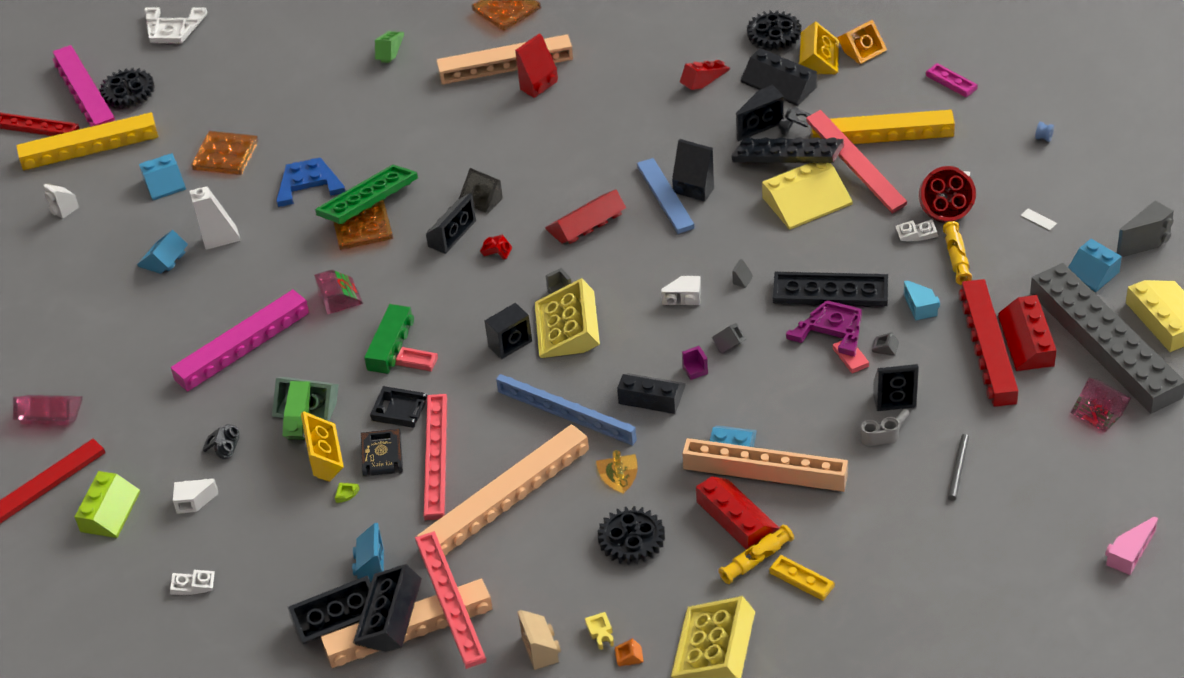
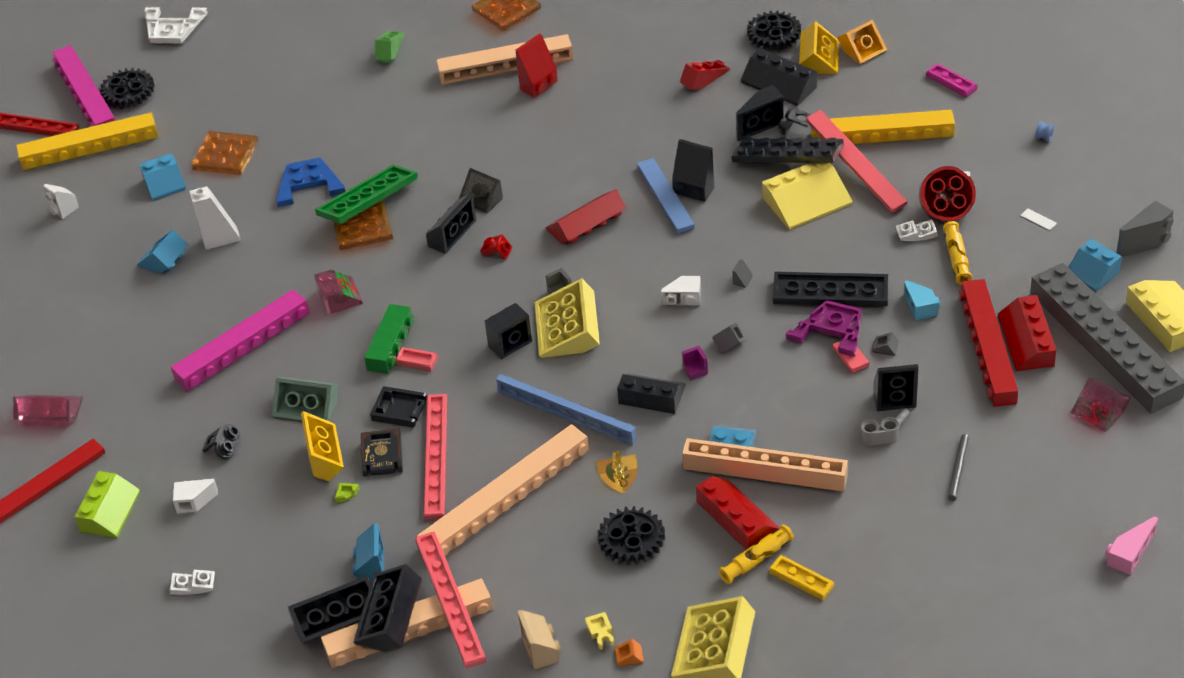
bright green slope [282,381,310,440] -> none

